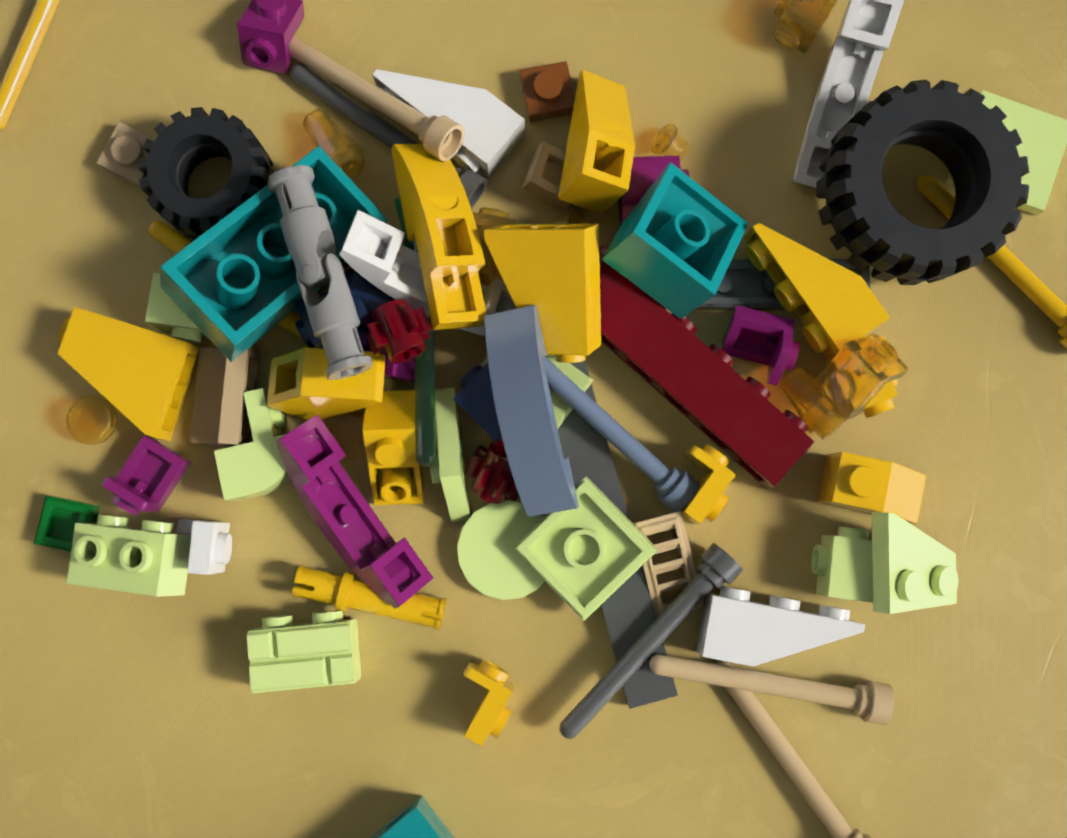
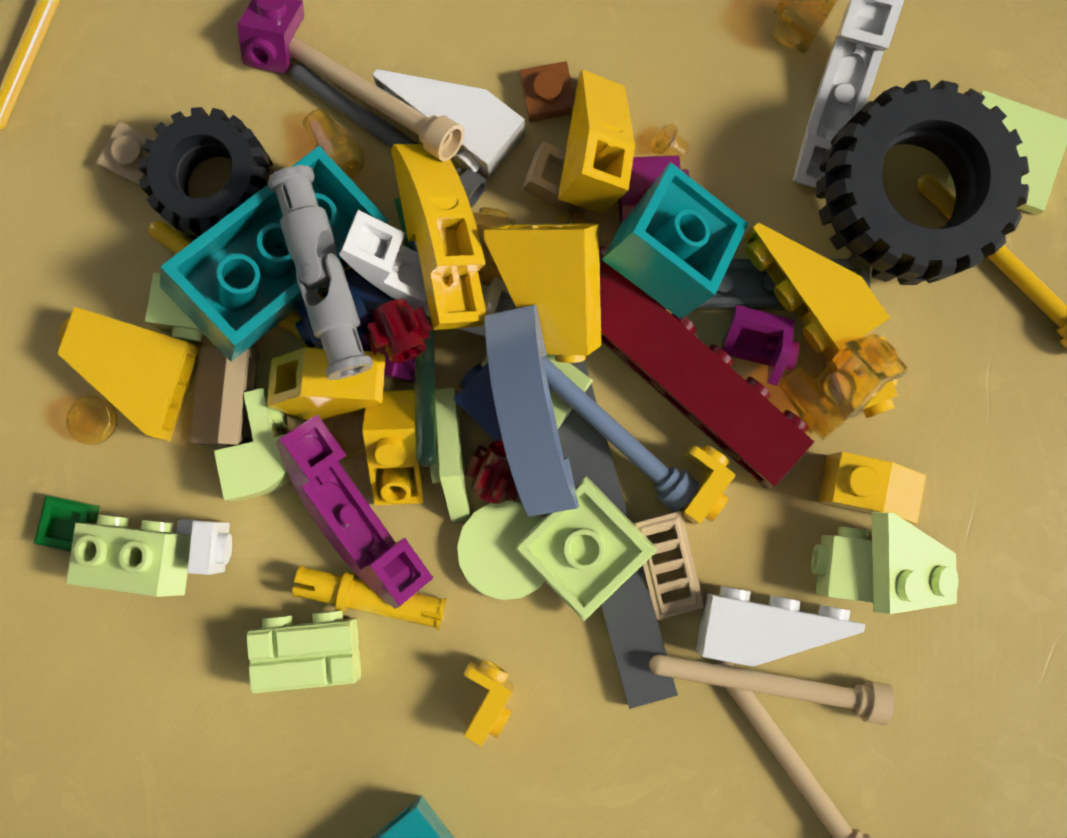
magenta bracket [101,435,191,515] -> none
dark grey piece [559,543,743,739] -> none

